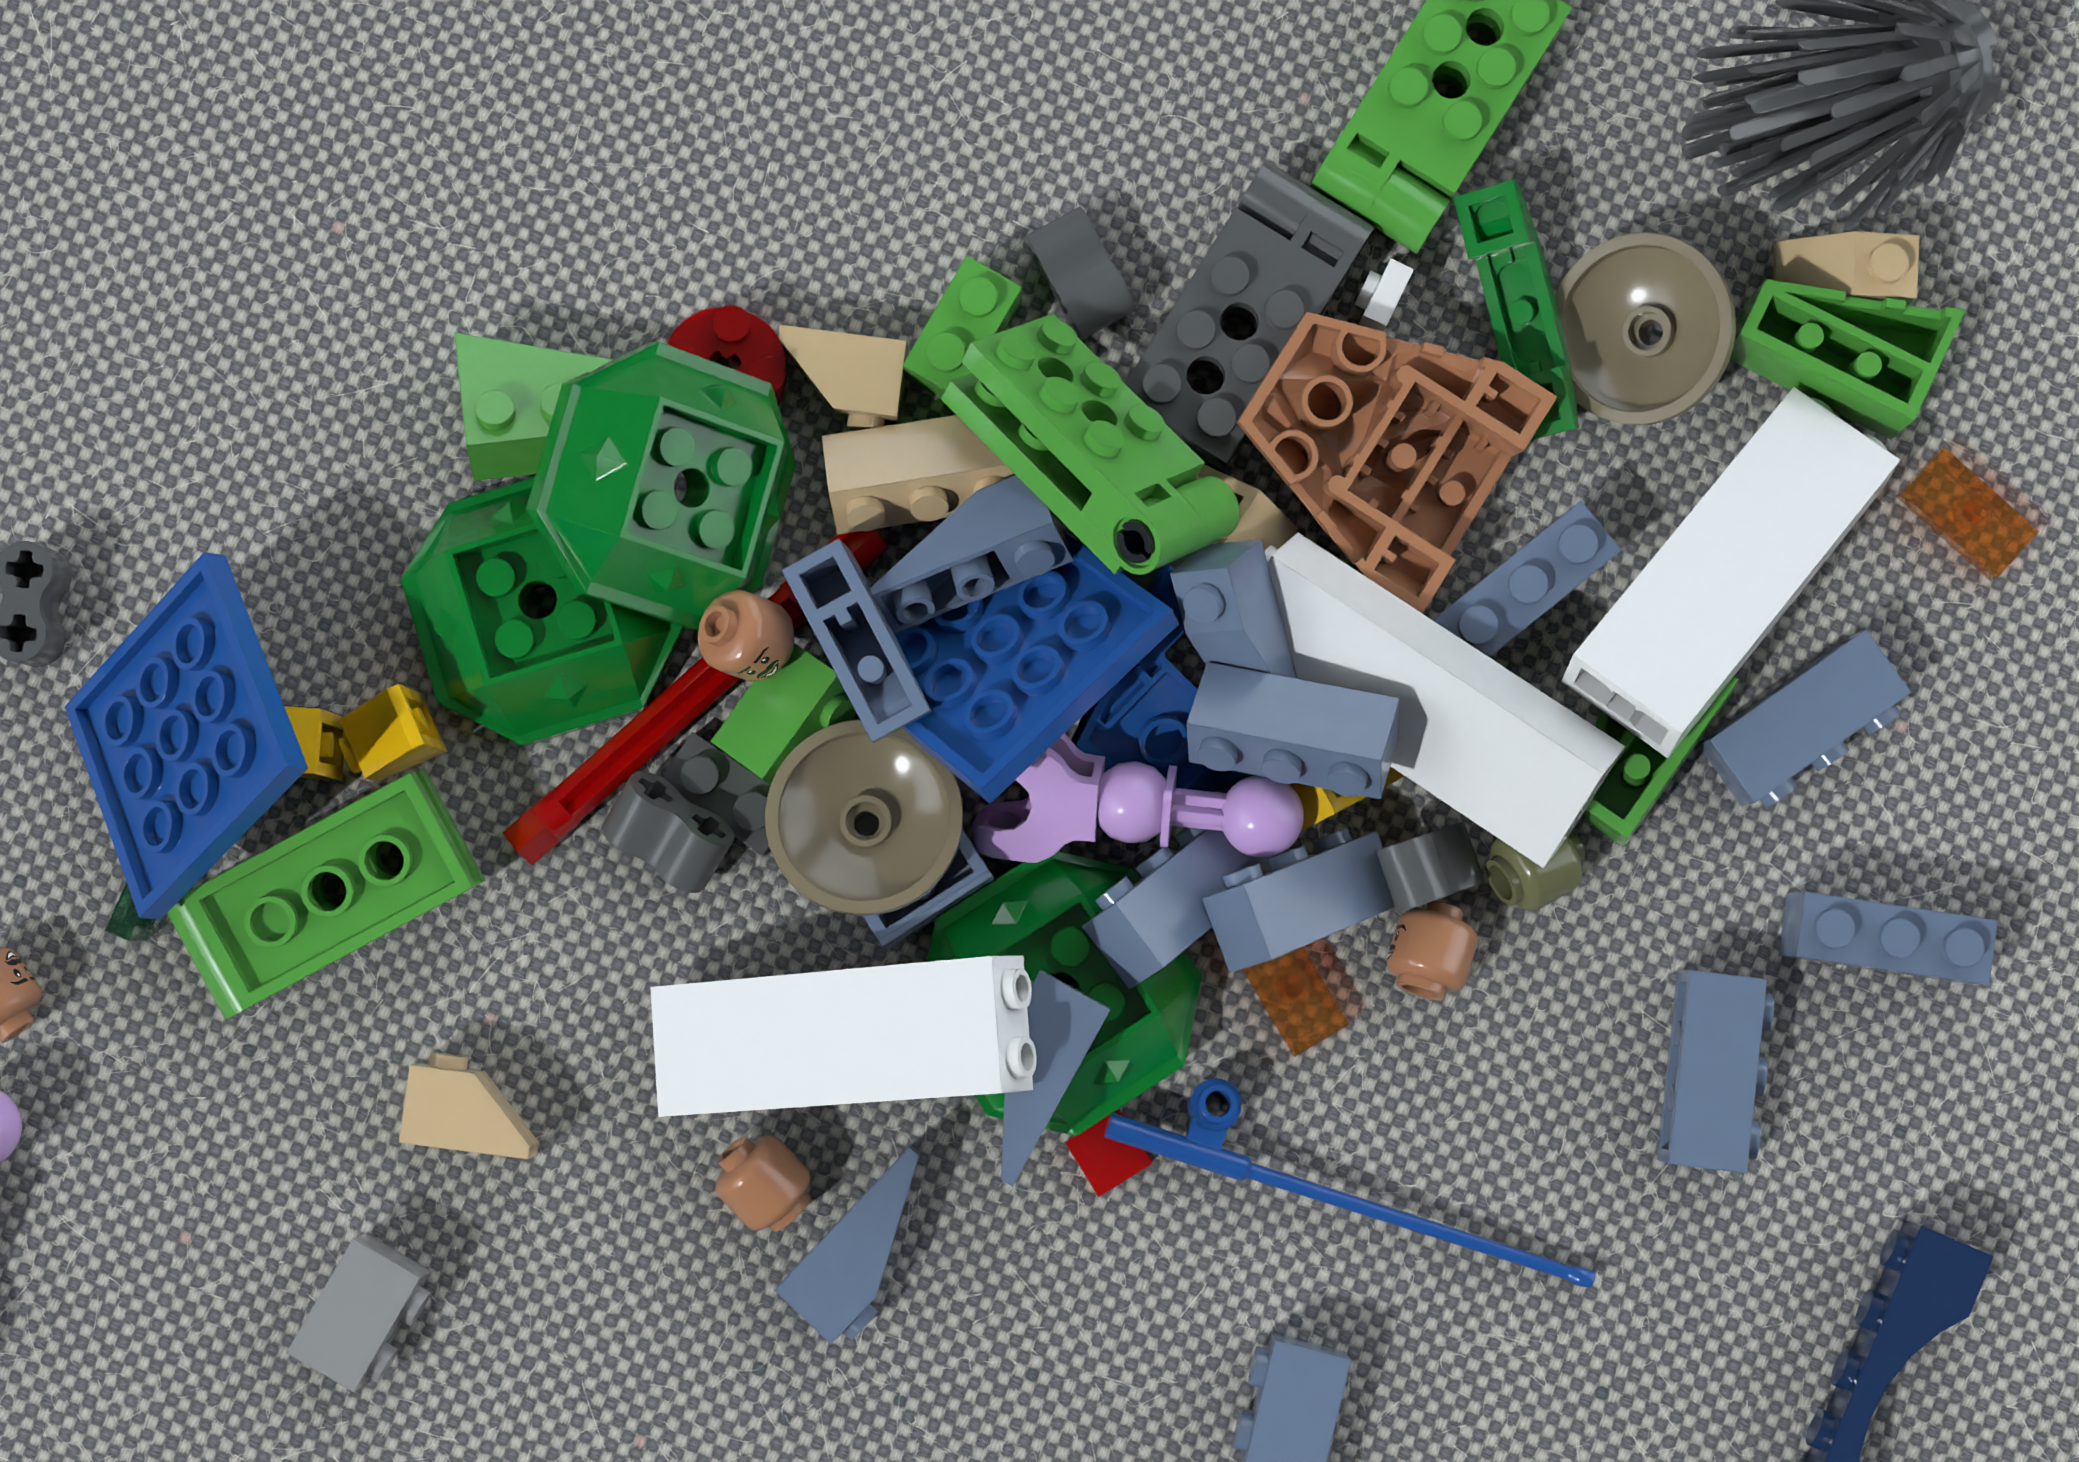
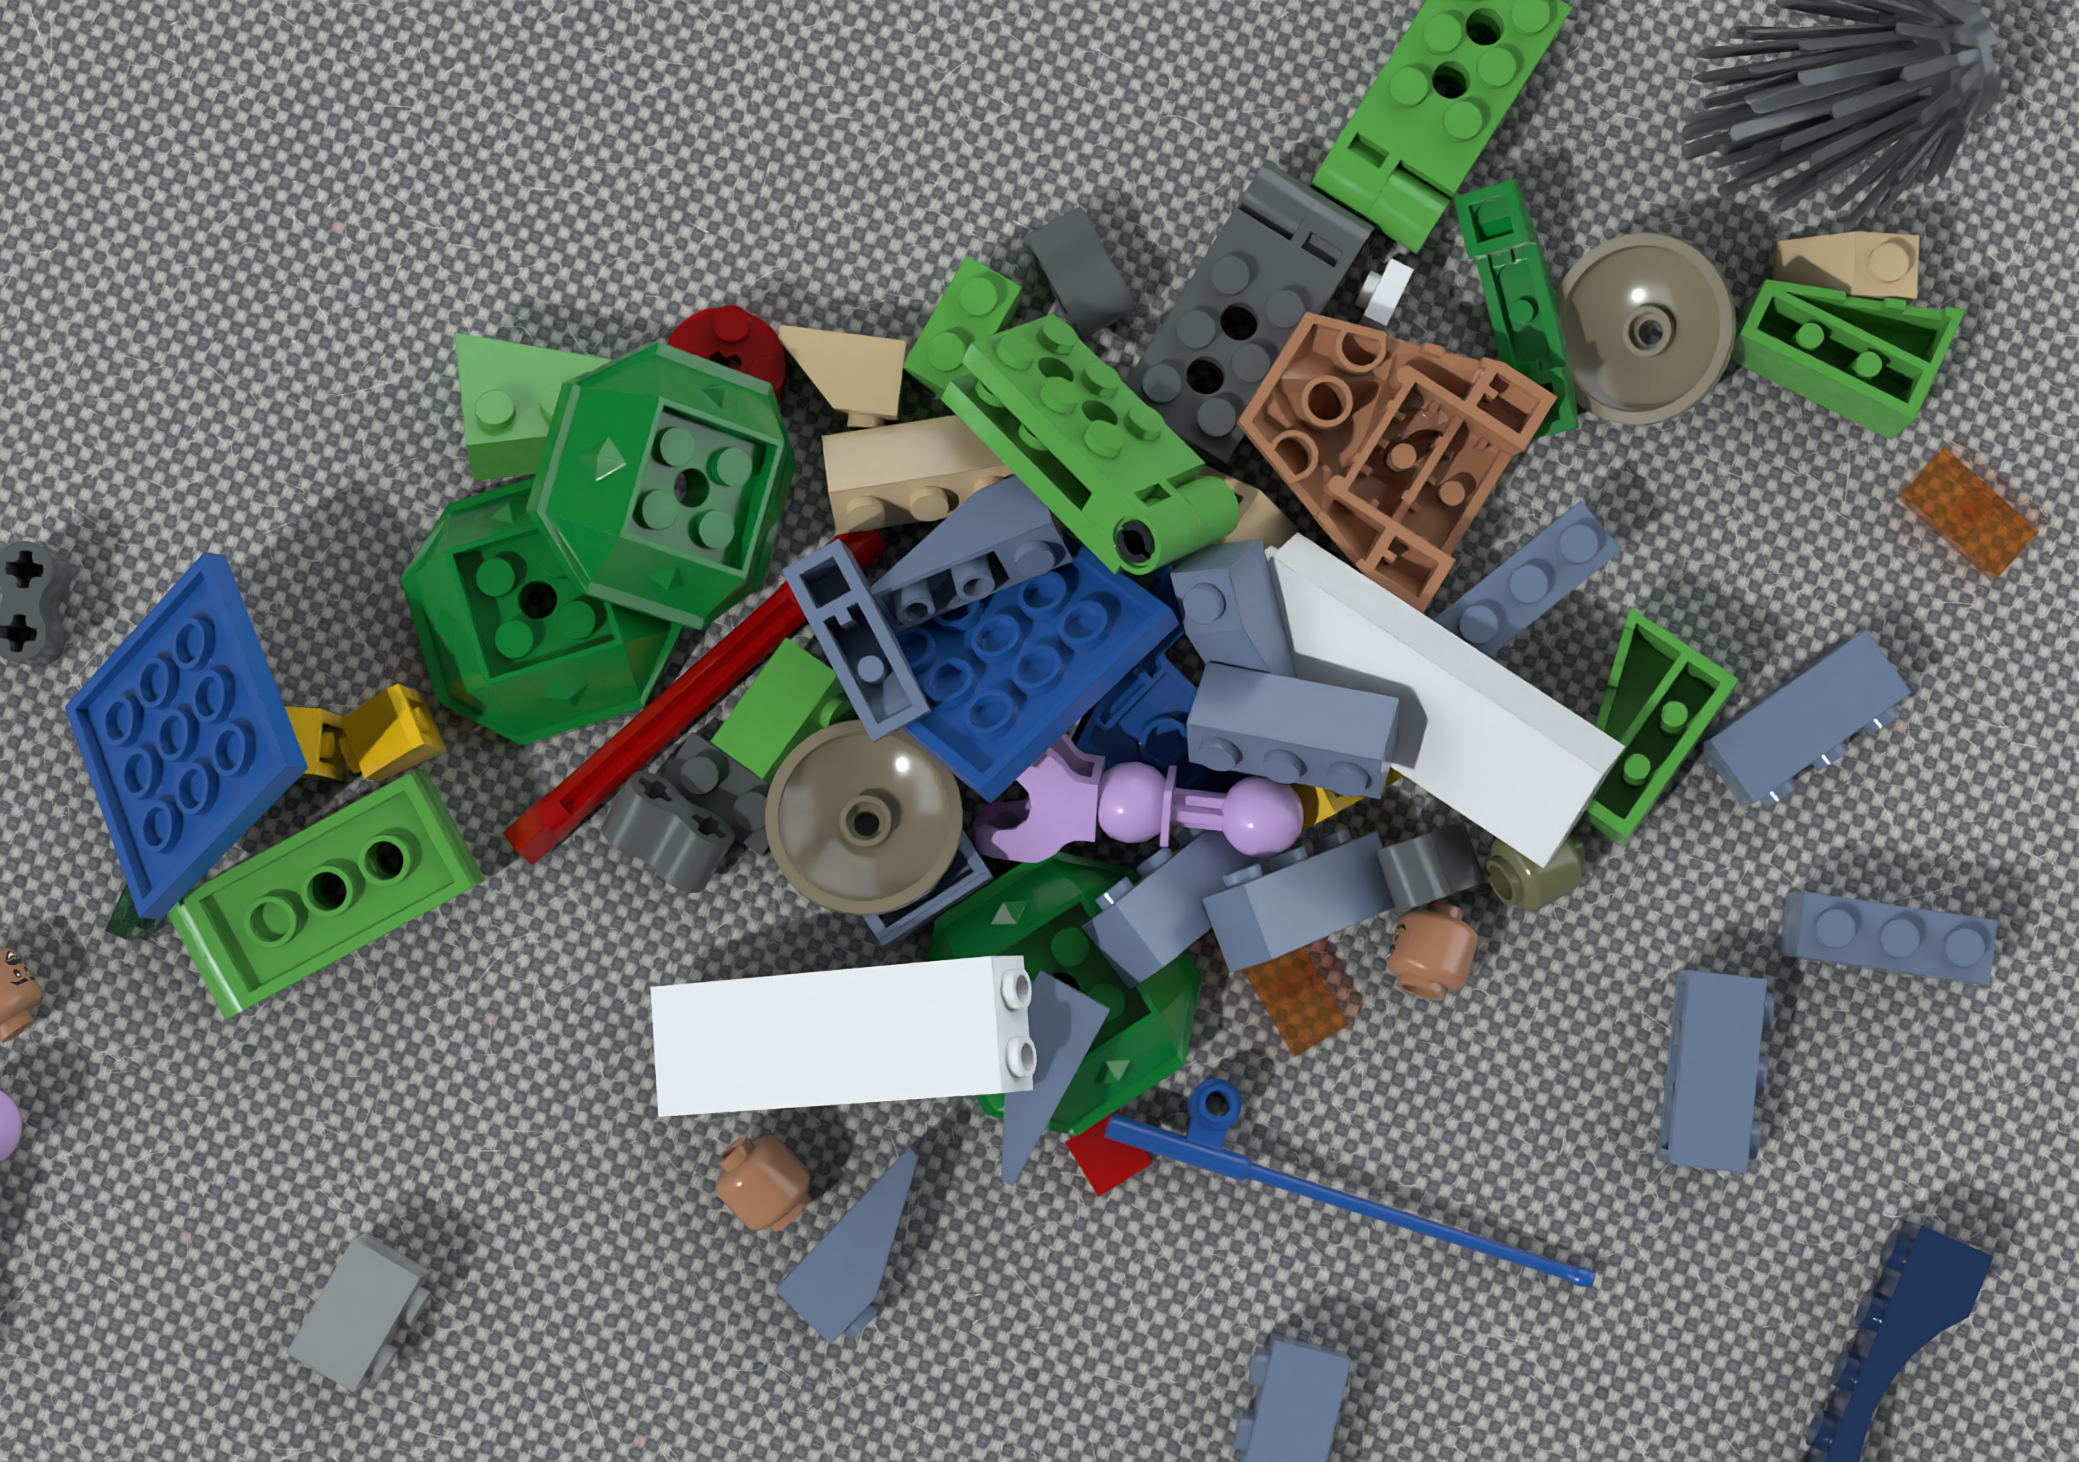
tan slope [399,1052,539,1159] -> none
nougat head [698,590,794,682] -> none
white brick [1561,387,1900,758] -> none

